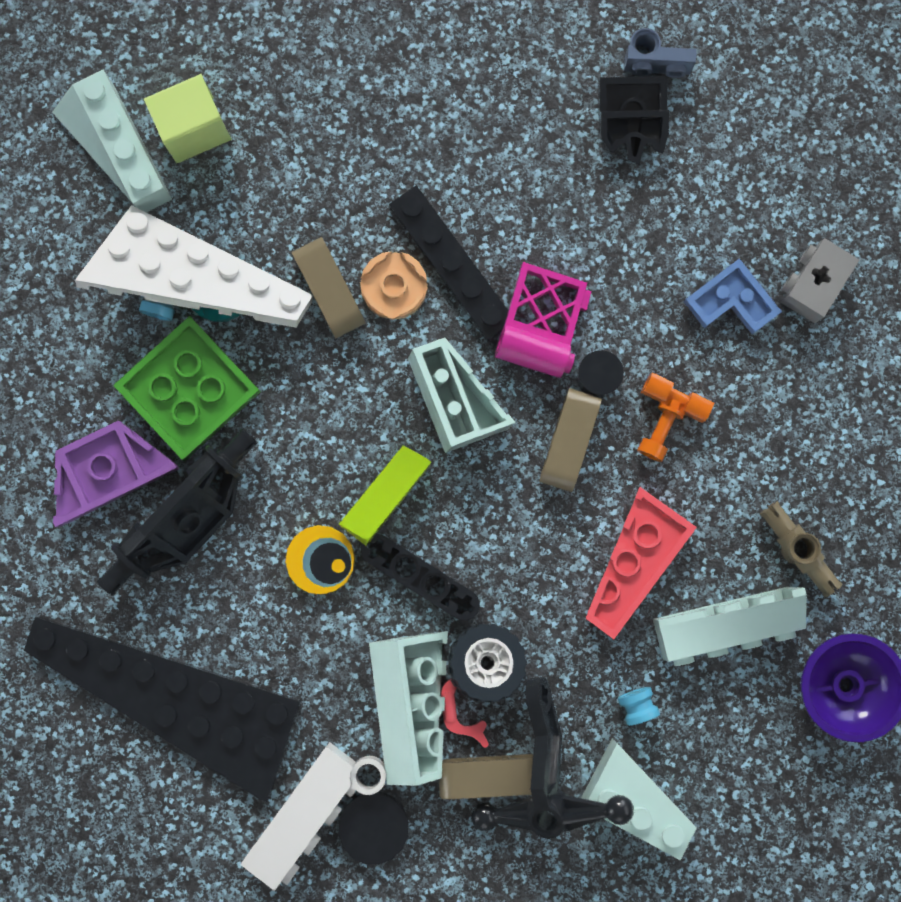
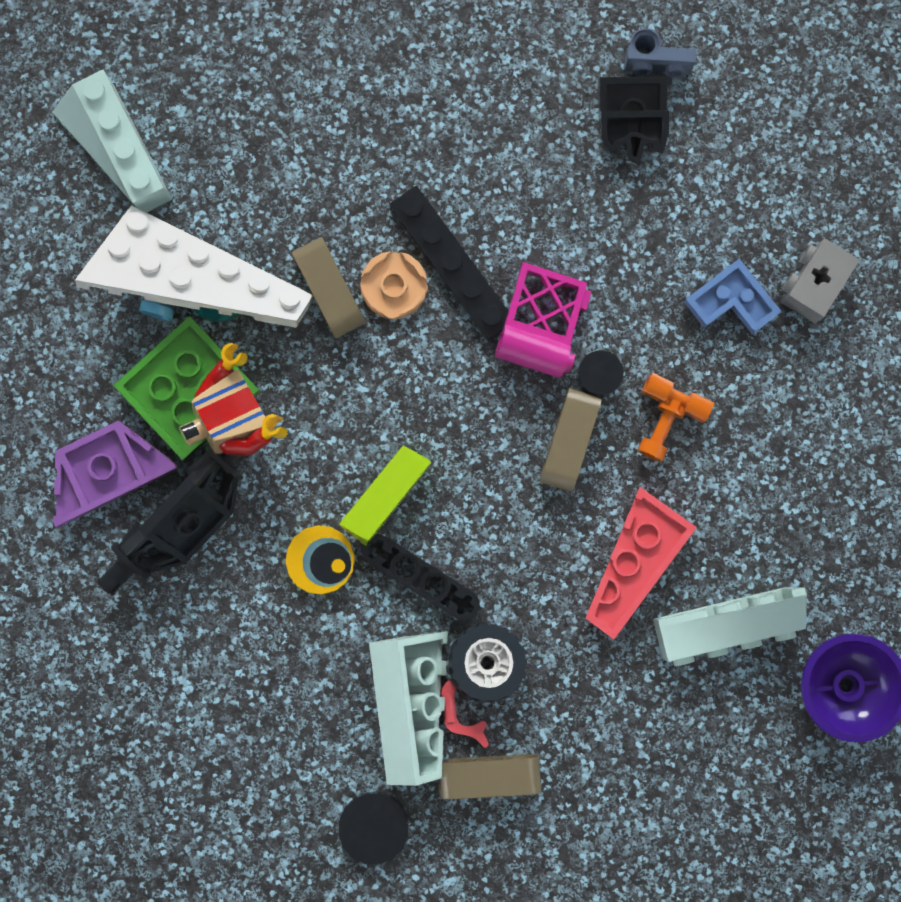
black wing [24,617,301,802] -> none
yellowish green piece [144,74,232,163] -> none
white hinge [240,742,386,891] -> none
light aqua wedge [408,338,516,453] -> none
black piece [471,677,634,839] -> none
light aqua wedge [581,738,696,860] -> none
medium azure wheel [618,686,660,726] -> none
dark tan pin [759,501,843,597] -> none
none -> torso [179,343,288,456]

